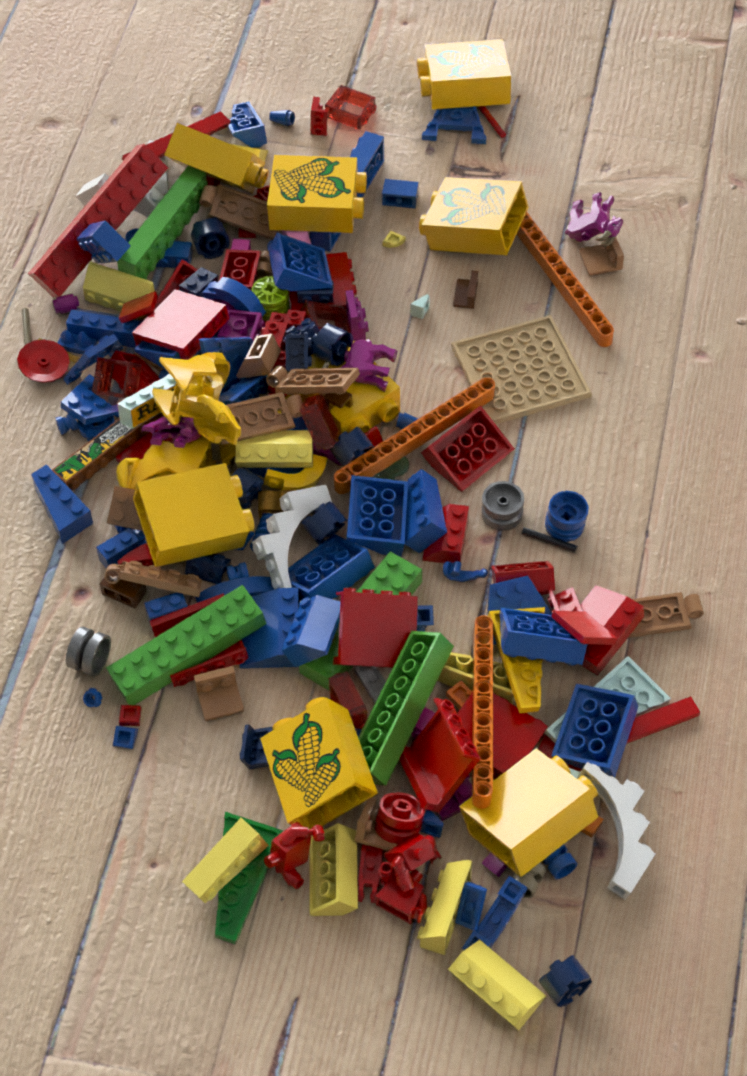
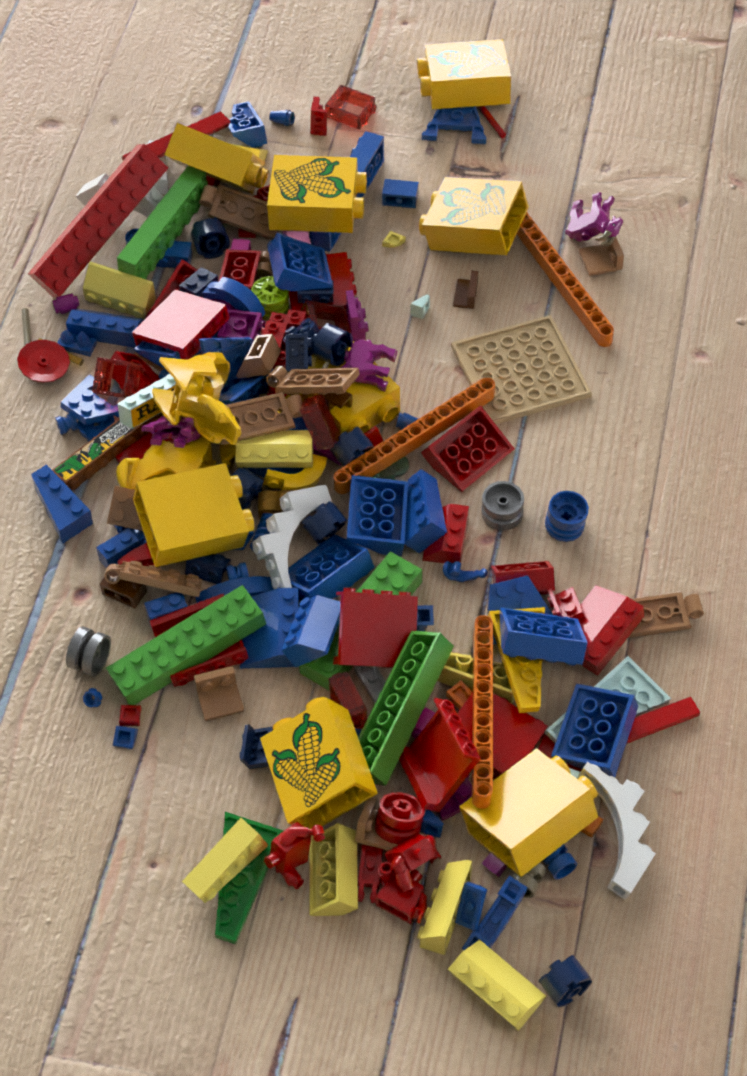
blue wing [63,334,124,385] -> none
blue brick [76,220,131,264] -> none
red tile [119,291,158,323] -> none
black bar [521,527,578,553] -> none
tile [551,610,617,645] -> none

